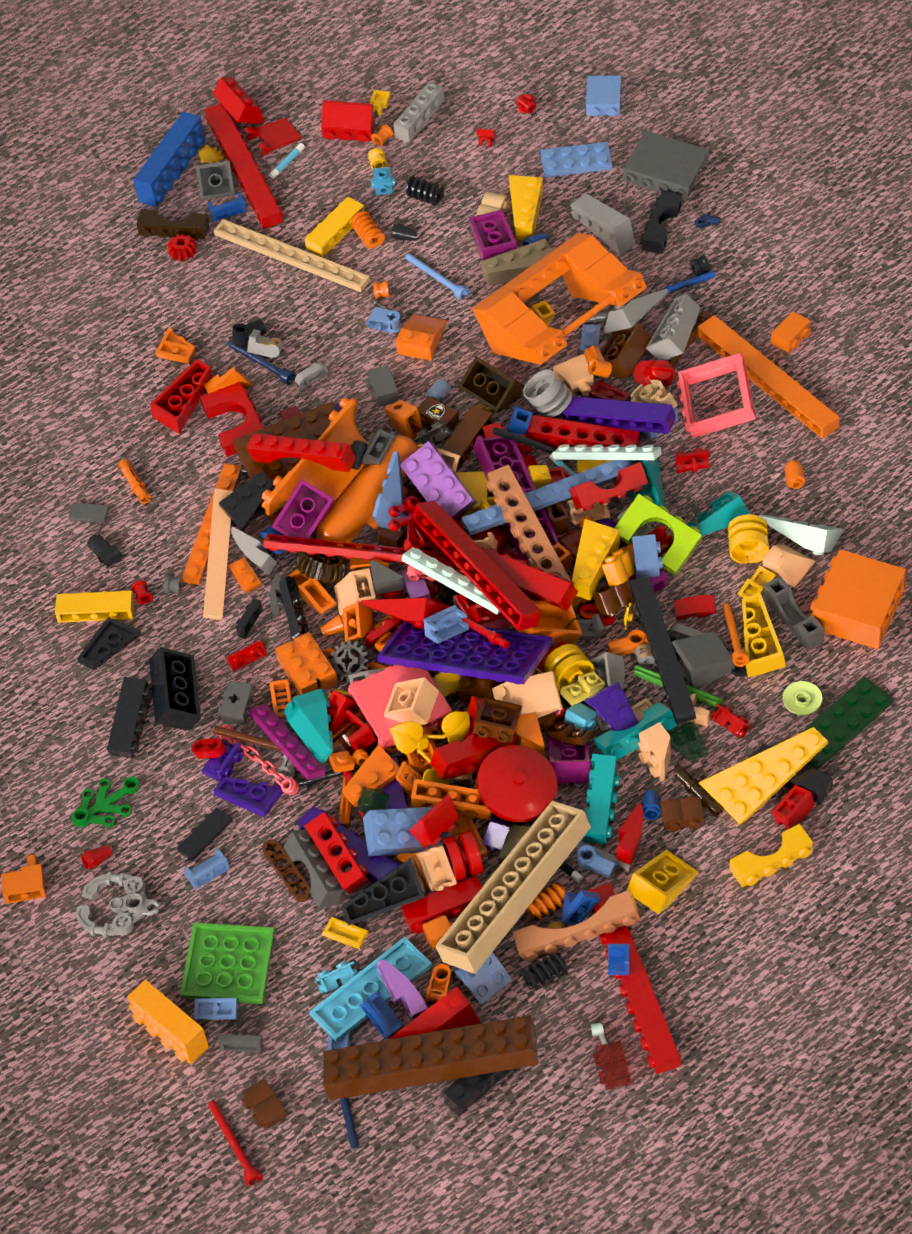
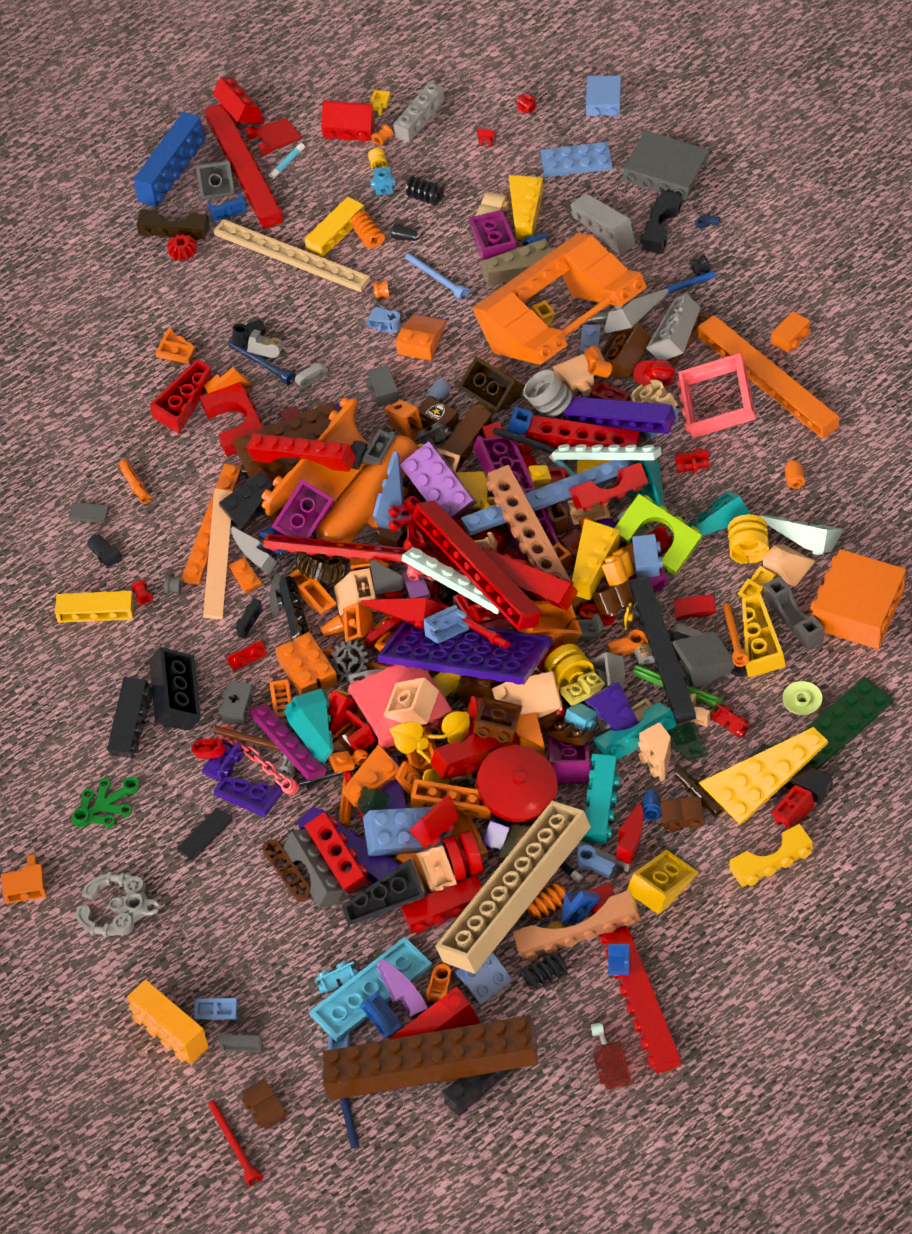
black wing [77,617,141,670] -> none
red cone [81,844,112,870] -> none
bright green plate [180,923,275,1004] -> none
medium blue hinge [184,848,230,890] -> none
yellow piece [199,145,224,164] -> none
yellow tile [322,917,369,950] -> none
orange brick [422,915,453,950] -> none

